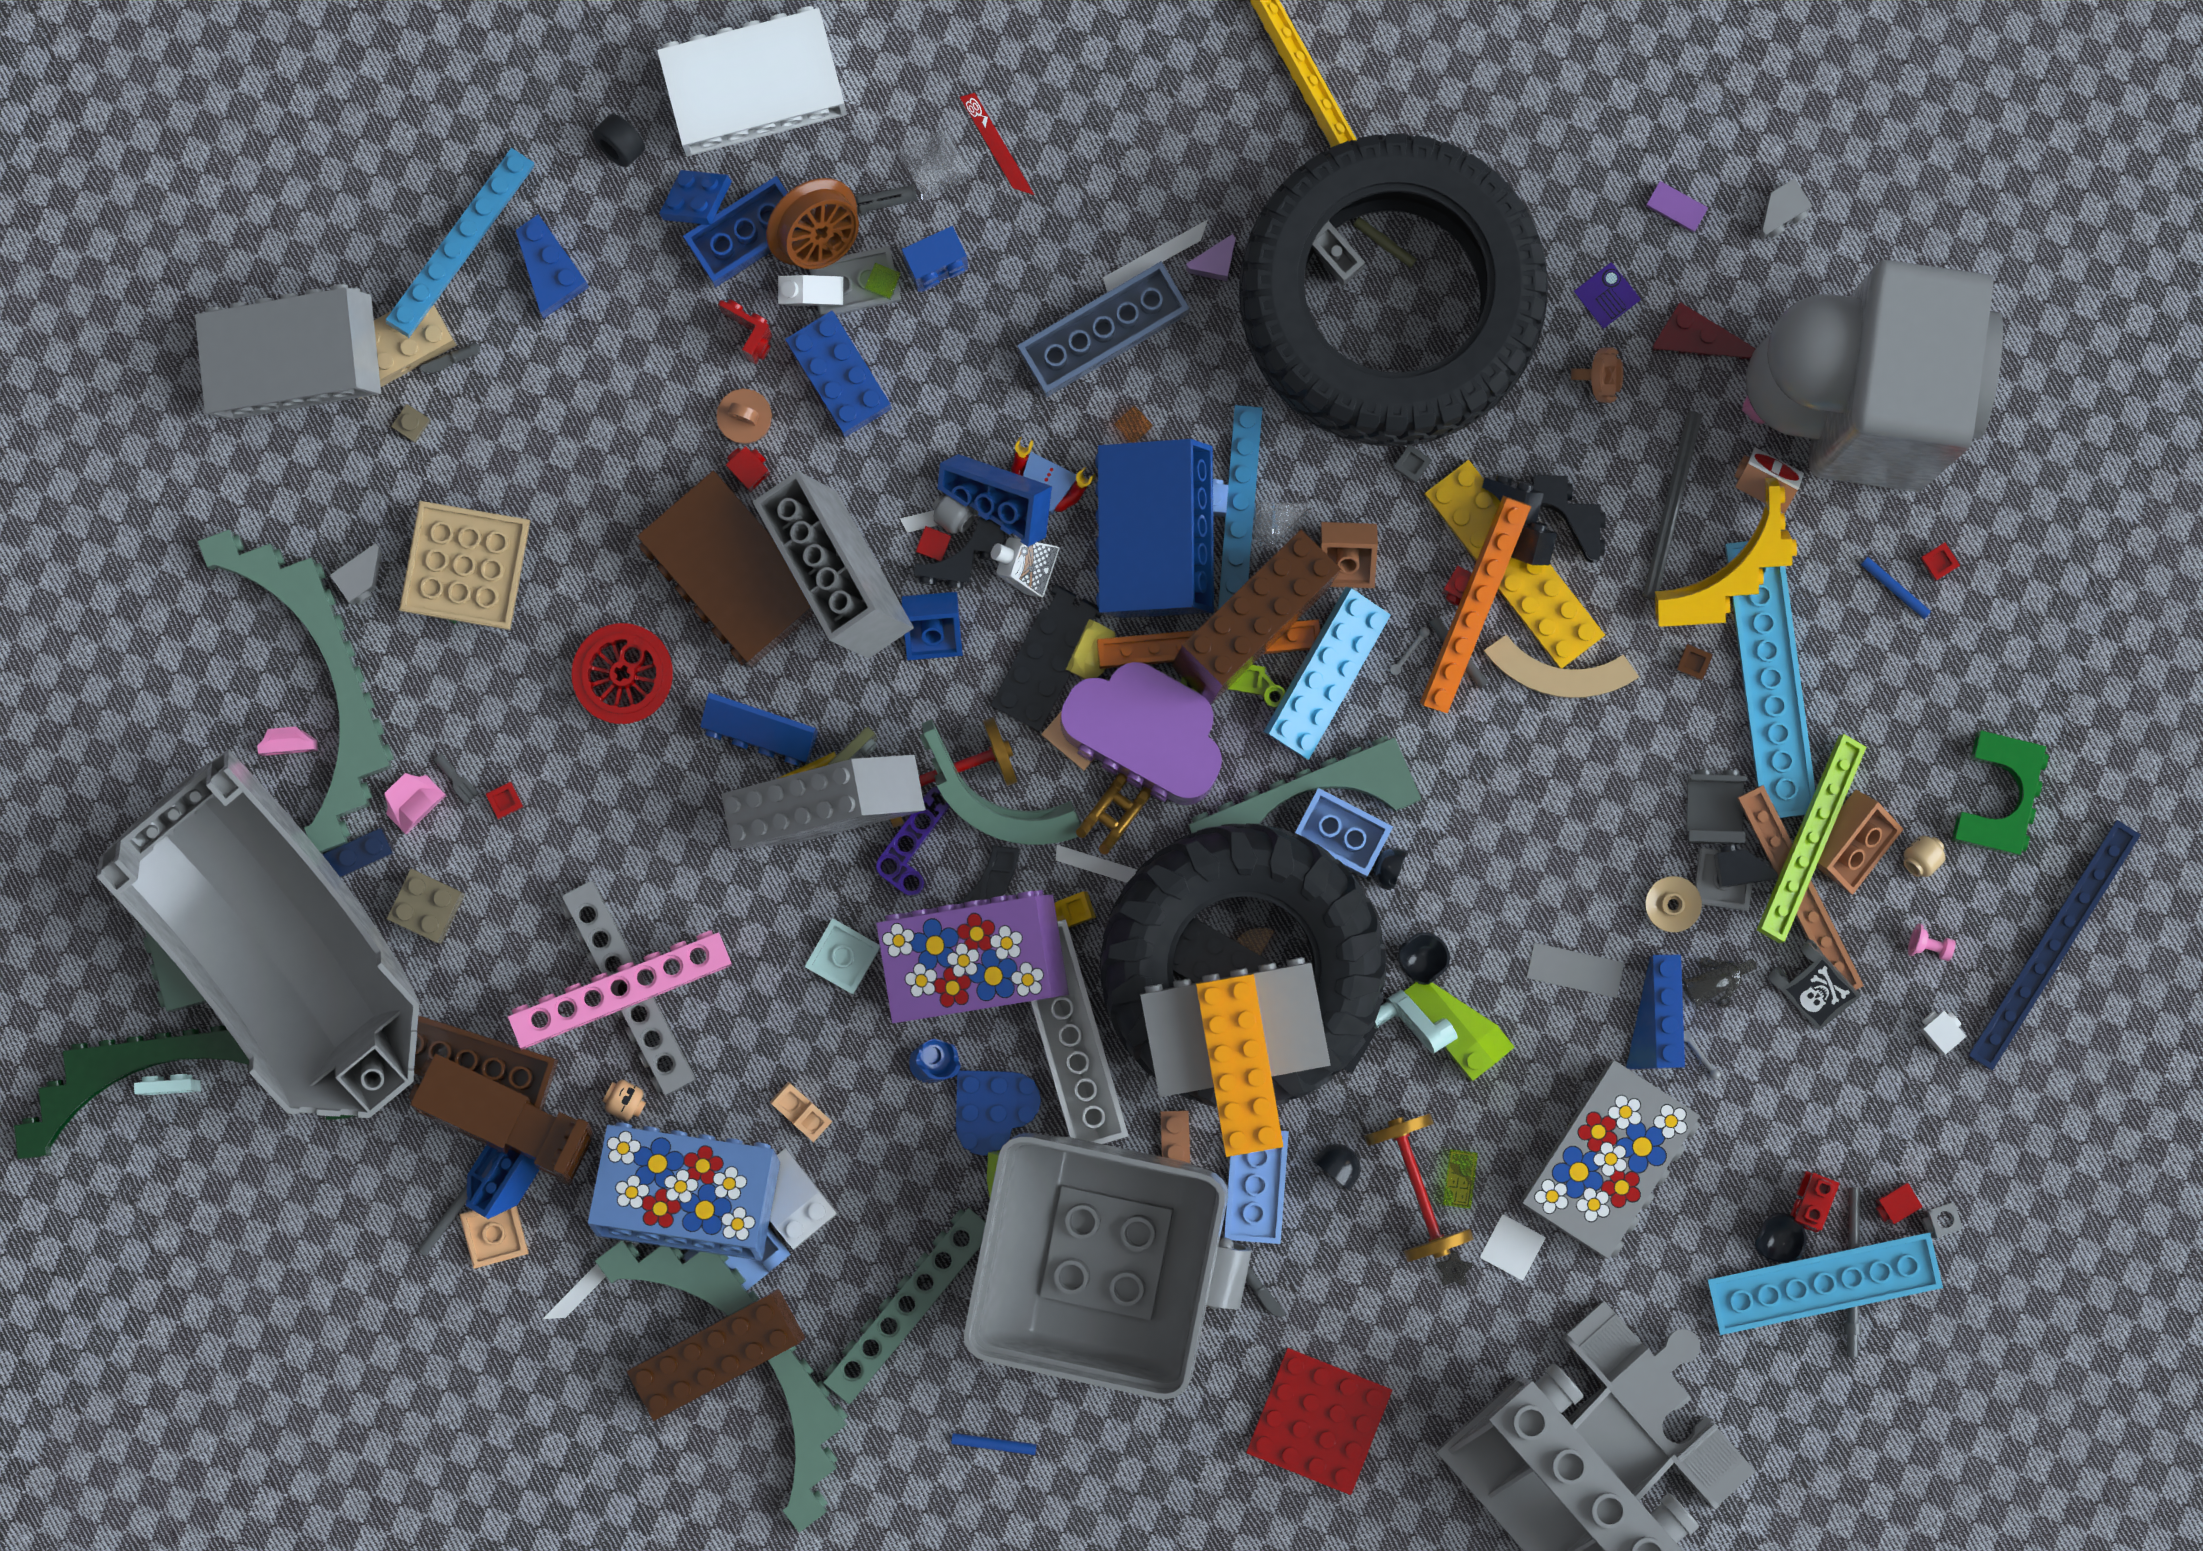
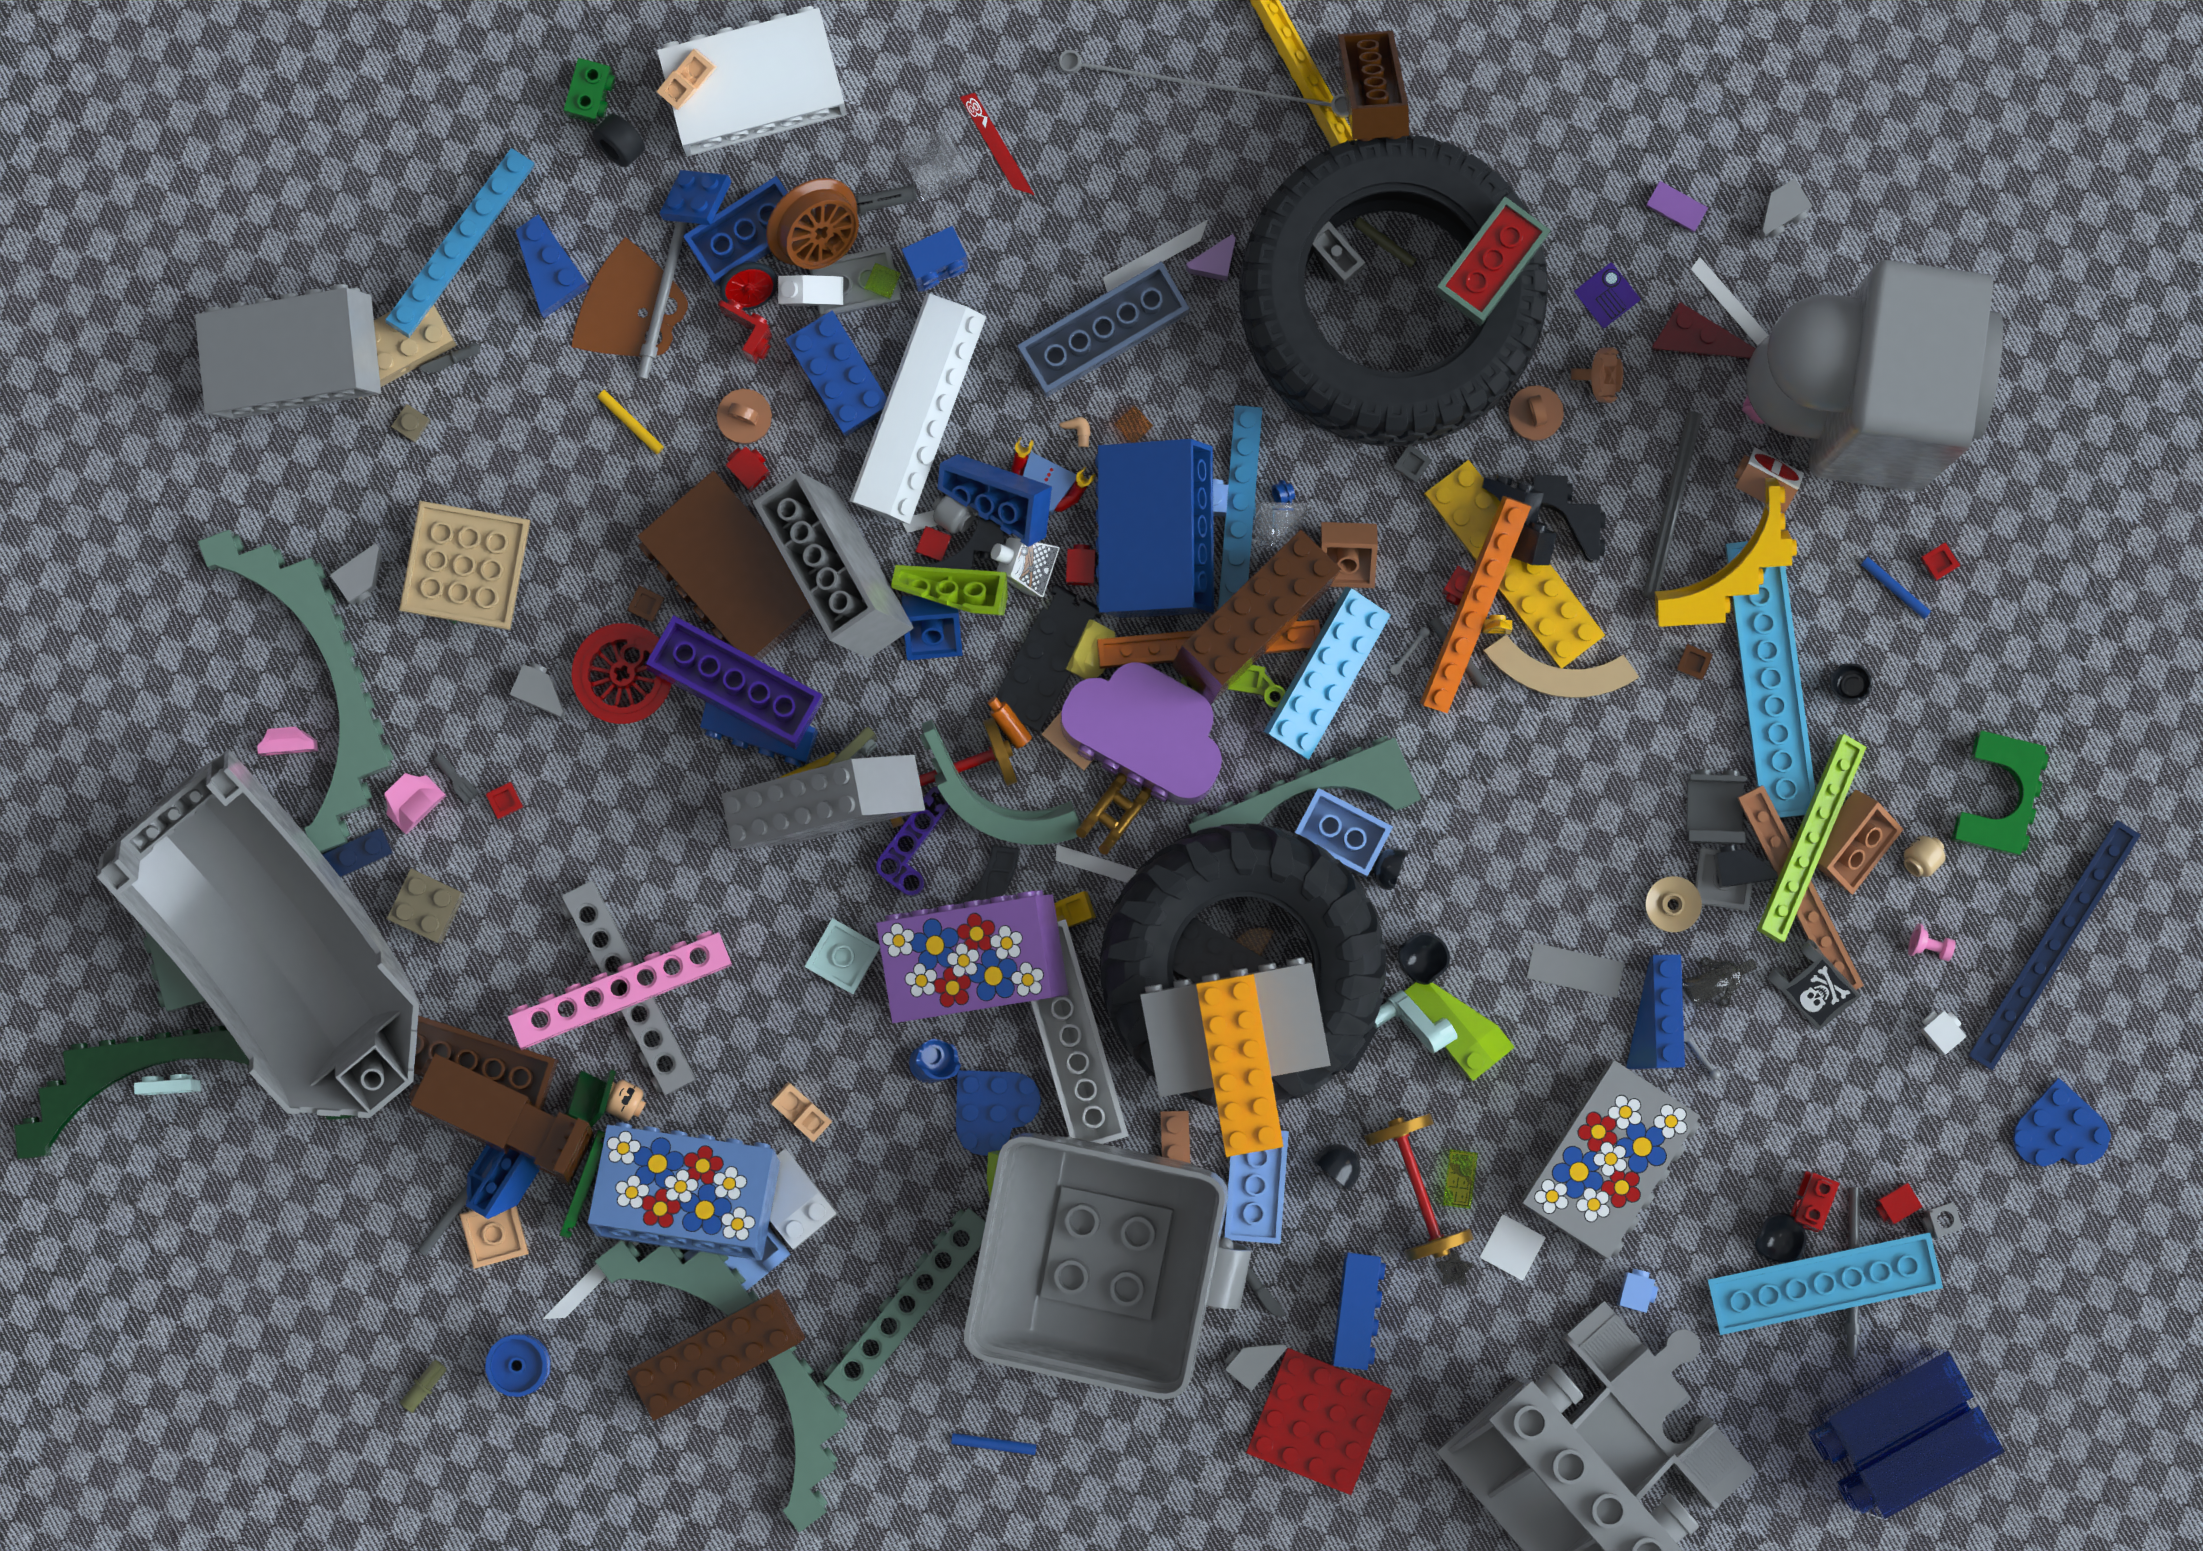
none -> olive axle [399,1360,447,1413]
none -> blue wheel [485,1334,551,1397]
none -> light grey slope [510,662,566,719]
none -> green tile [559,1129,606,1239]
none -> green brick [563,58,616,125]
none -> dark green panel [565,1069,616,1127]
none -> dark orange piece [571,237,688,357]
none -> yellow bar [597,390,664,455]
none -> reddish brown plate [627,585,665,623]
none -> light grey bar [637,222,687,380]
none -> dark purple brick [646,615,823,750]
none -> light nougat slope [656,49,717,110]
none -> red wheel [720,262,778,310]
none -> white slope [850,293,986,524]
none -> lime wedge [891,565,1008,616]
none -> orange cylinder [987,696,1032,749]
none -> light grey piece [1059,50,1348,118]
none -> light nougat animal [1059,417,1090,447]
none -> red brick [1066,544,1095,586]
none -> light grey slope [1224,1343,1287,1391]
none -> blue plate [1272,480,1295,506]
none -> blue brick [1331,1252,1386,1370]
none -> reddish brown brick [1338,30,1409,141]
none -> red brick [1435,197,1551,326]
none -> yellow plate [1482,615,1512,634]
none -> nougat tile [1508,385,1564,441]
none -> light blue brick [1617,1268,1658,1313]
none -> white sticker [1691,257,1769,346]
none -> clear blue brick [1808,1348,2005,1519]
none -> black hair [1830,663,1873,705]
none -> blue plate [2013,1078,2111,1167]

